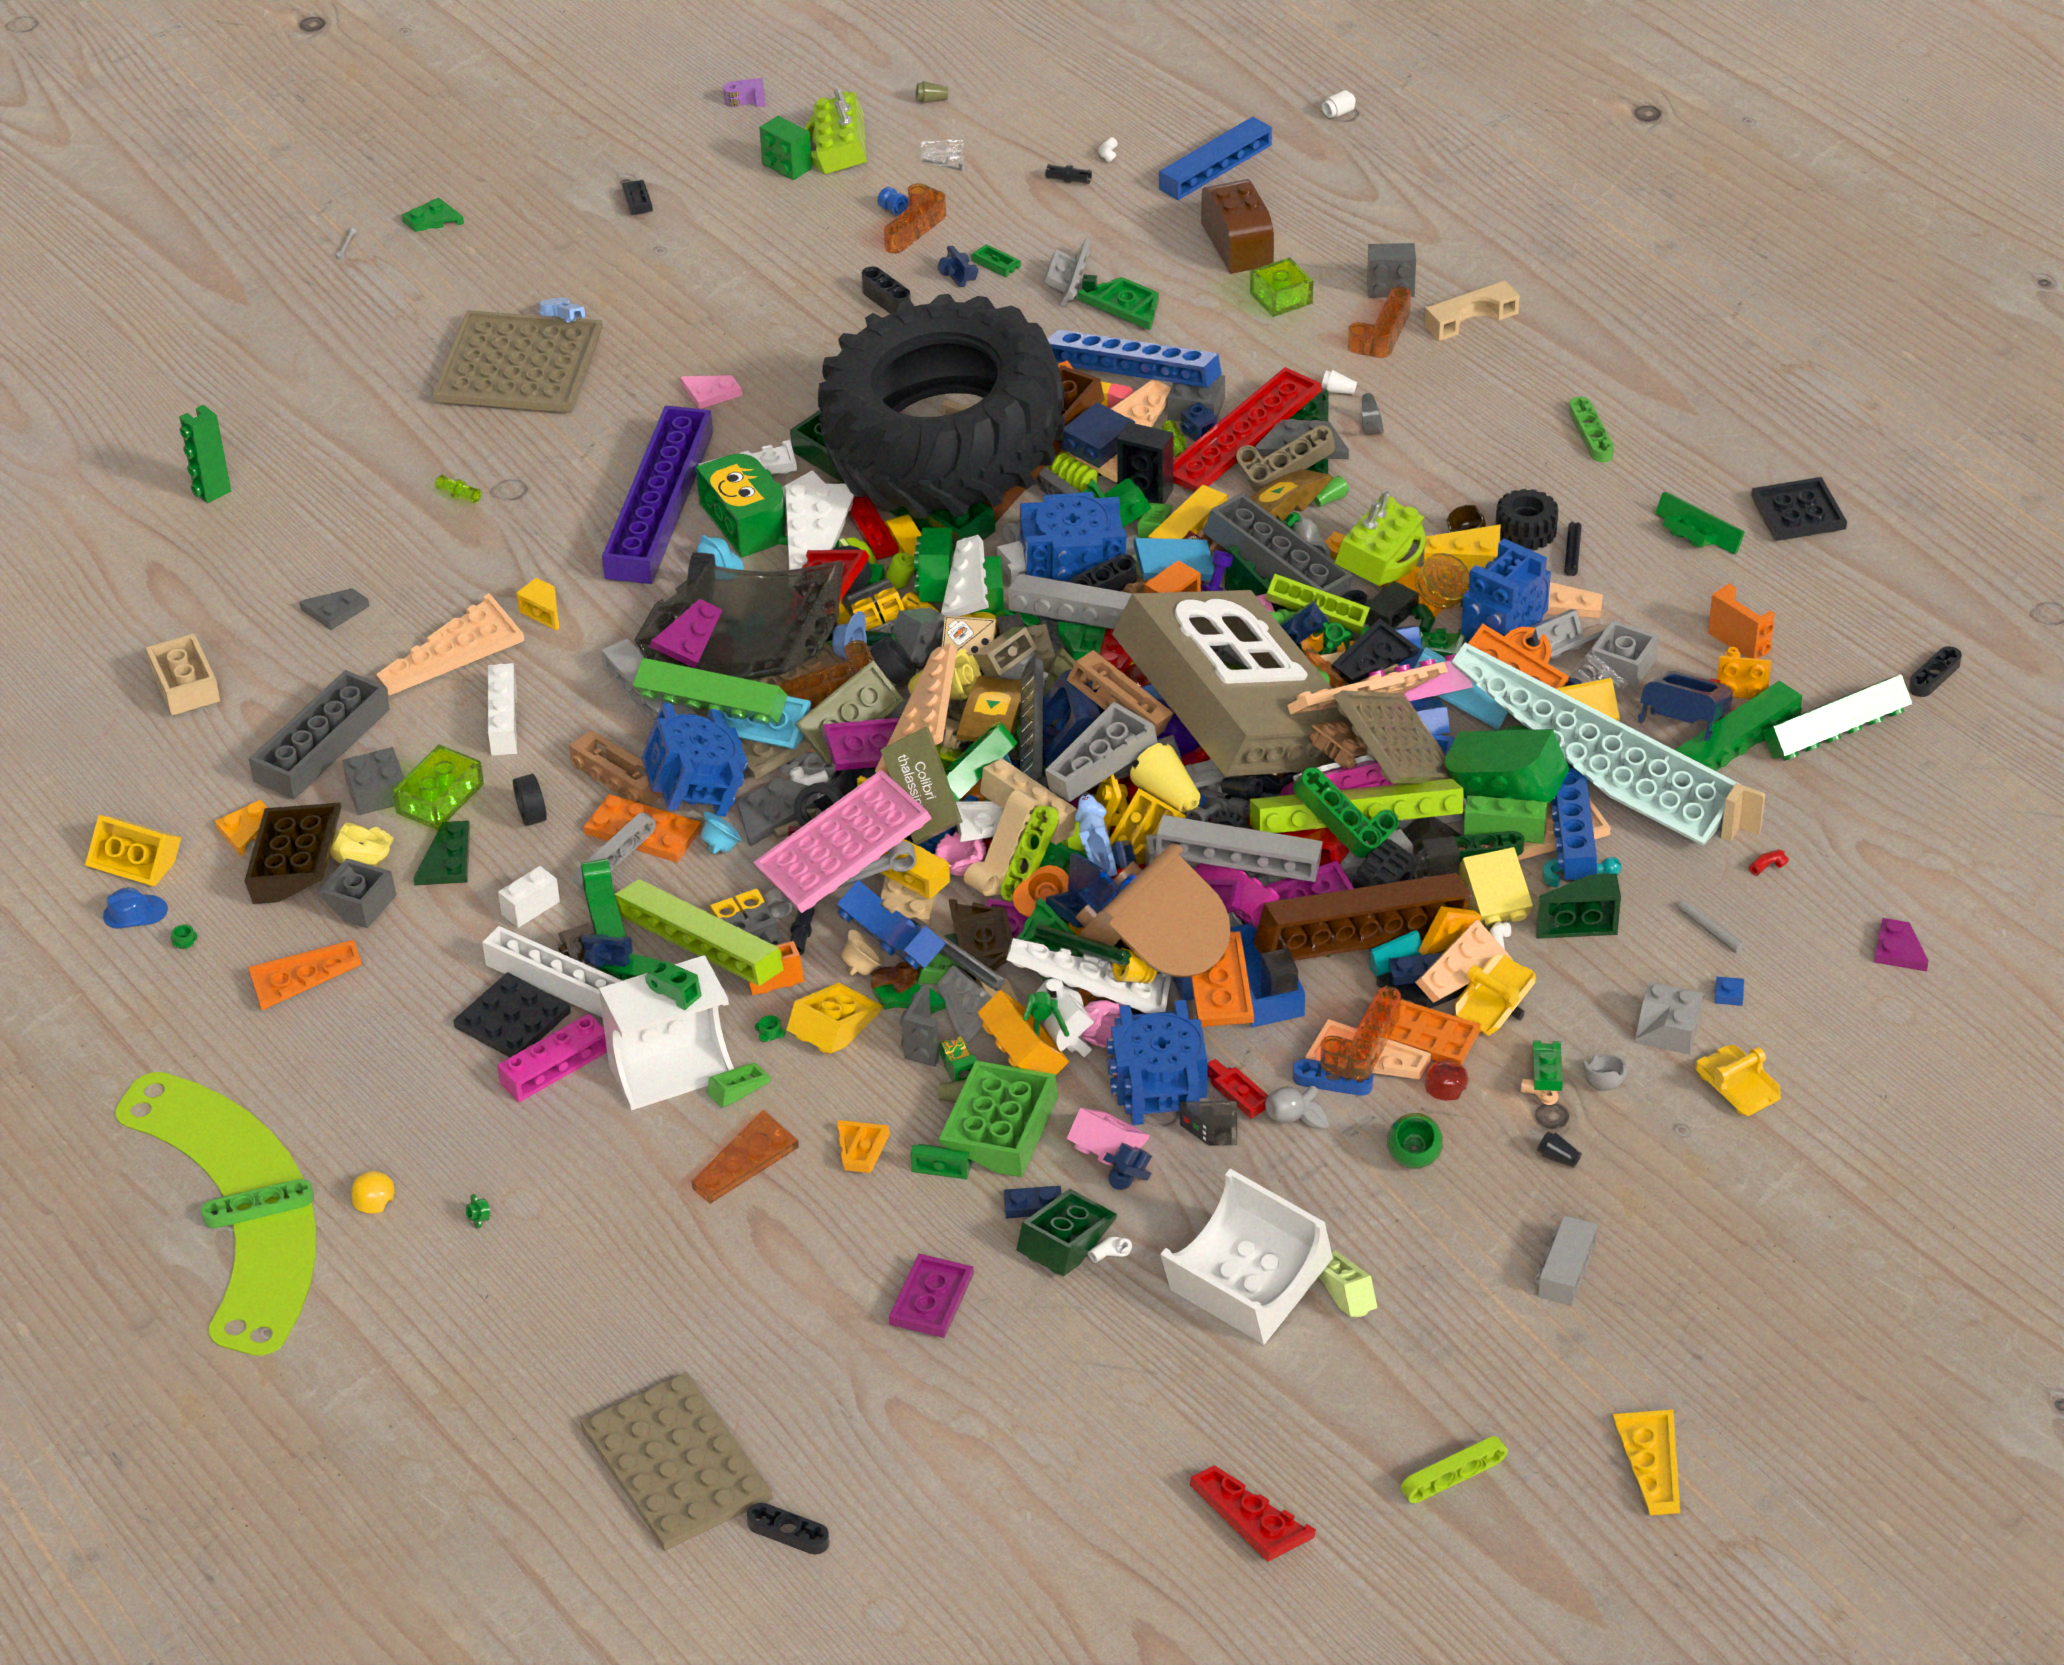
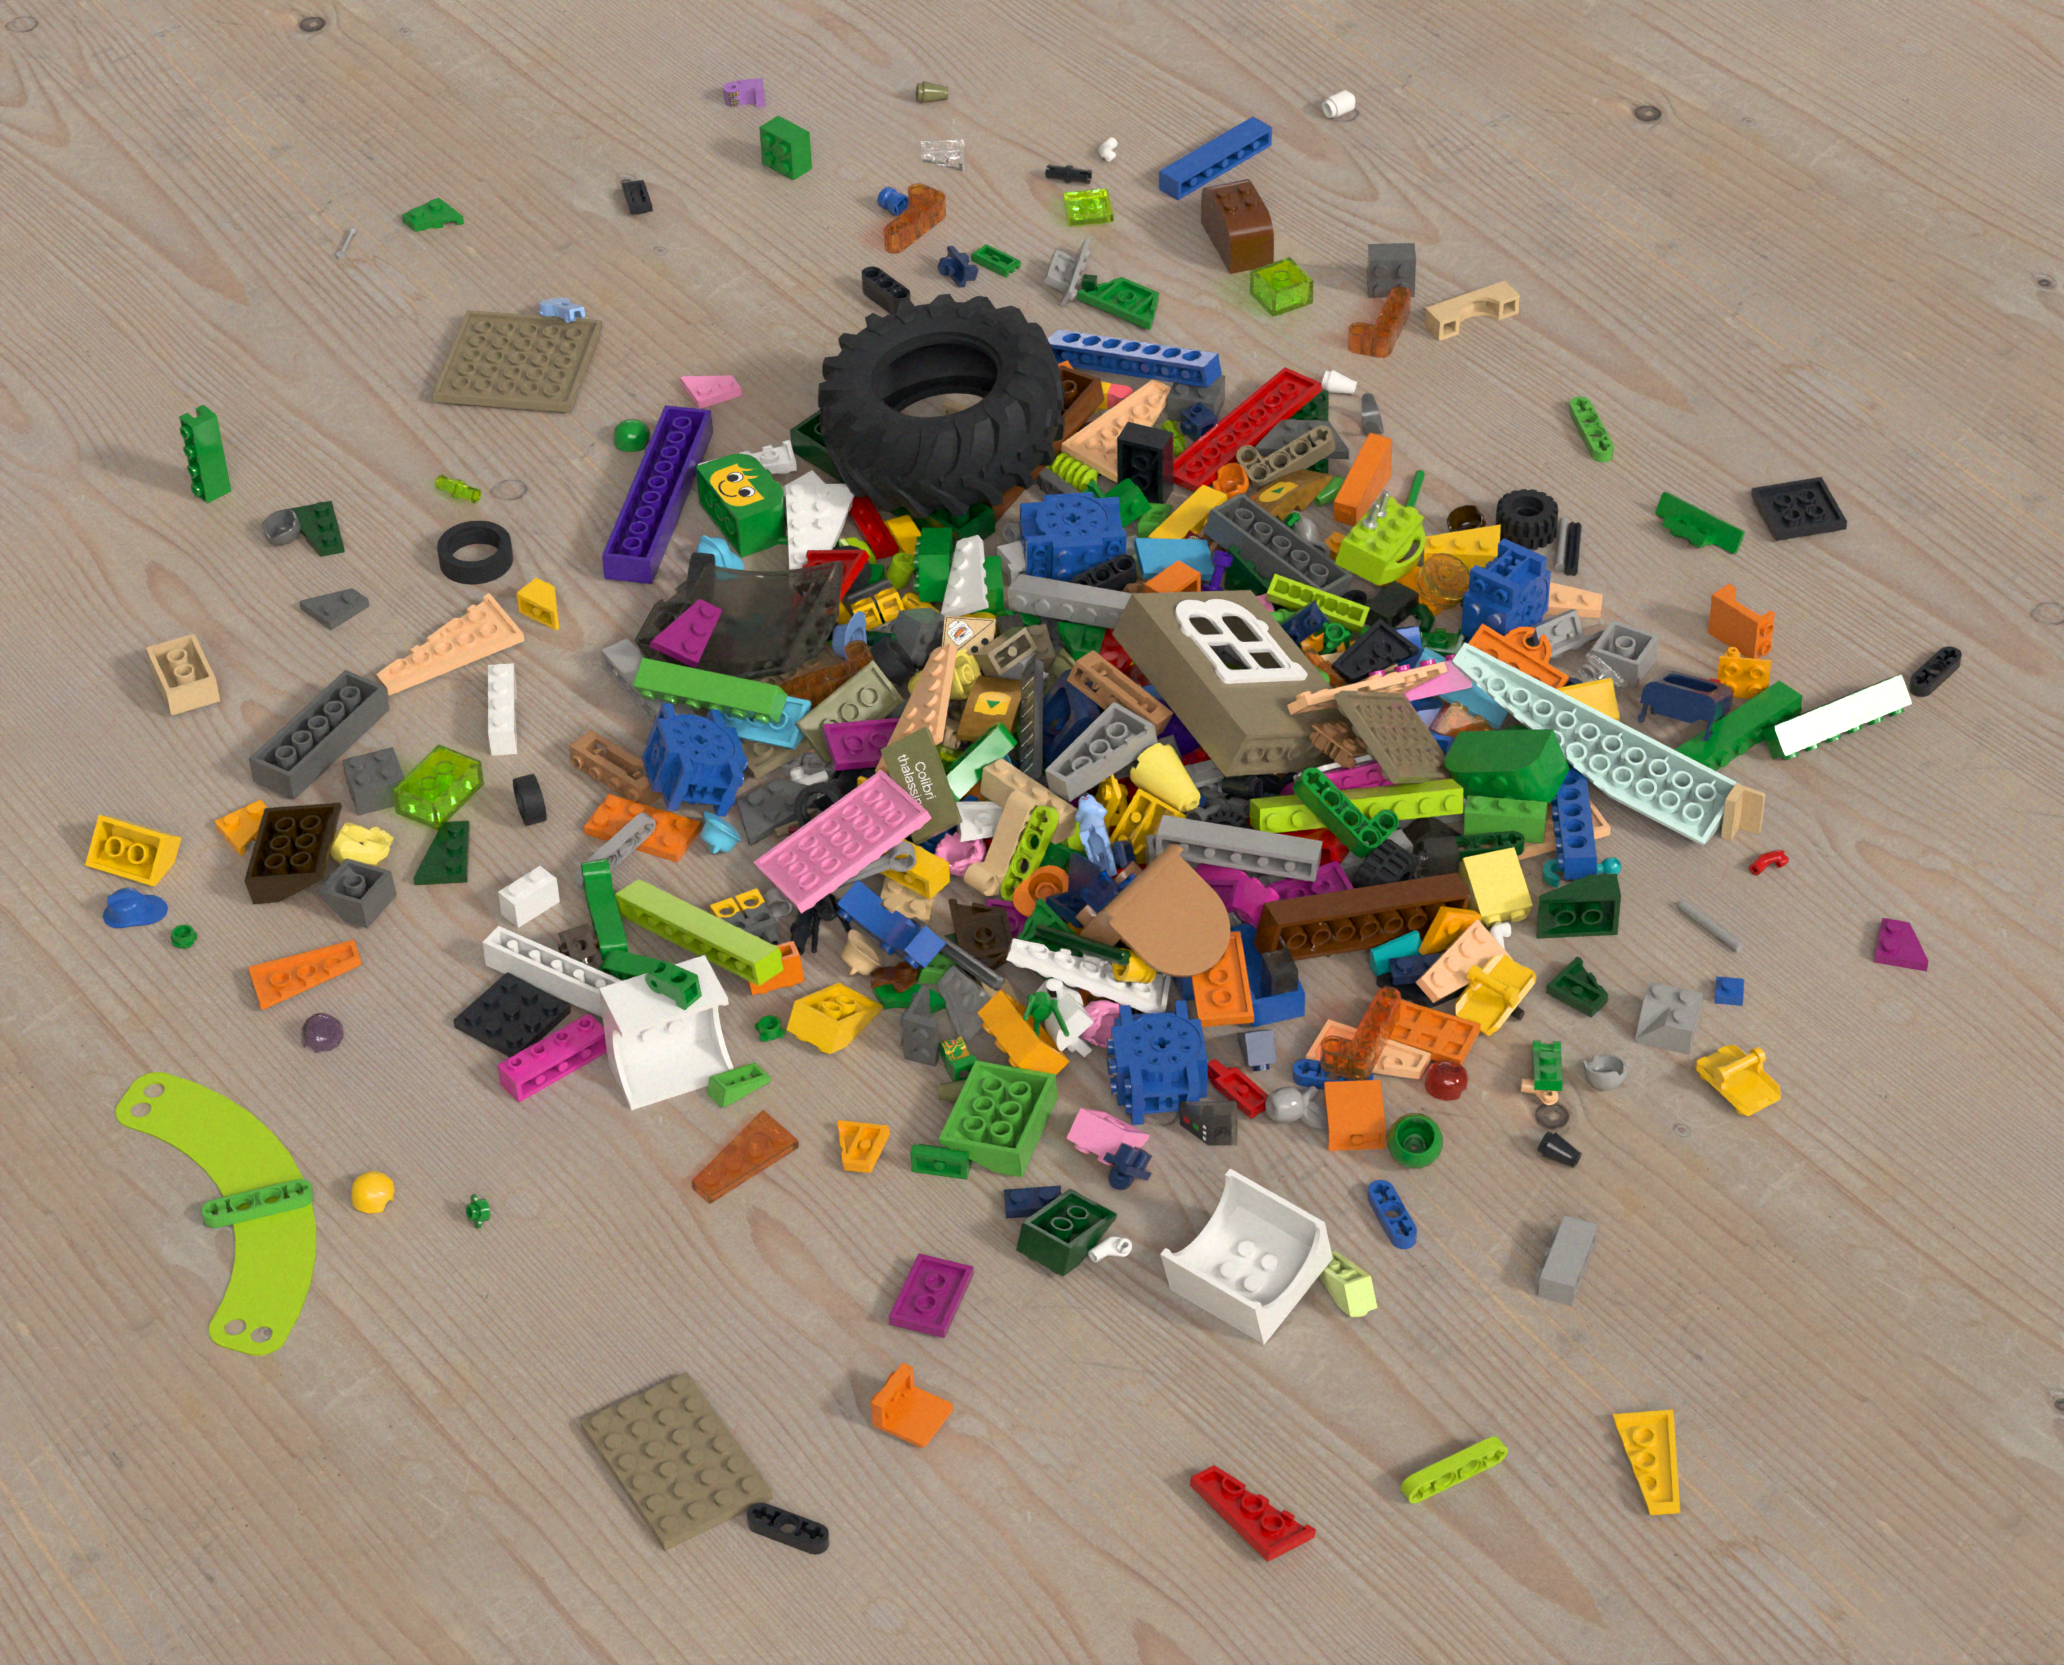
dark blue hips [581,934,633,967] -> none
lime piece [804,88,867,174] -> none
dark blue brick [1061,402,1135,468] -> none
none -> dark grey hair [262,509,301,545]
none -> dark green wing [289,501,345,557]
none -> clear purple hair [301,1013,344,1053]
none -> black tyre [437,521,513,585]
none -> green hair [614,419,650,452]
none -> black plant [811,893,852,953]
none -> orange bracket [870,1363,953,1448]
none -> clear neon green plate [1063,189,1114,226]
none -> orange hair [1212,463,1249,500]
none -> slope [1237,1029,1276,1071]
none -> orange panel [1324,1080,1386,1151]
none -> orange slope [1333,433,1392,526]
none -> blue beam [1368,1180,1417,1249]
none -> green bar [1404,470,1425,508]
none -> clear orange brick [1429,701,1494,738]
none -> dark green wing [1546,956,1608,1018]
none -> light grey bar [1555,517,1569,571]

